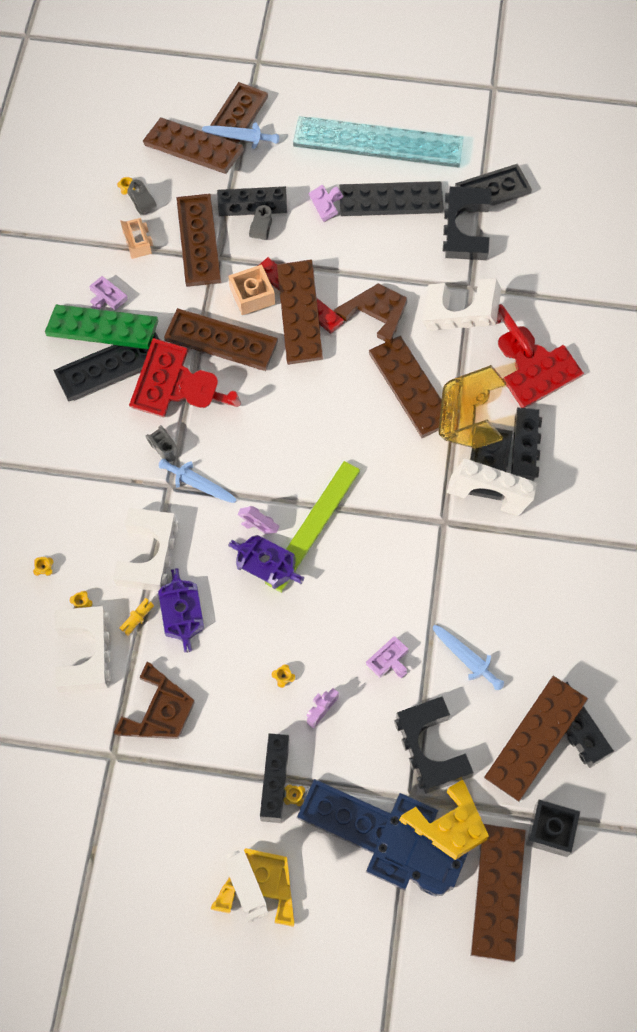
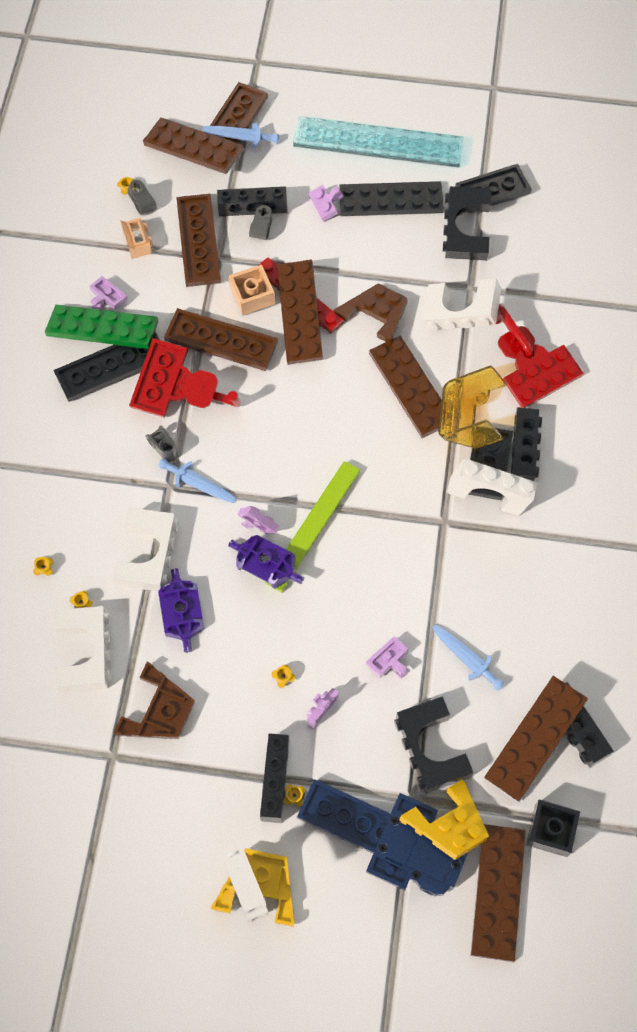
yellow pin [119,598,154,636] -> none

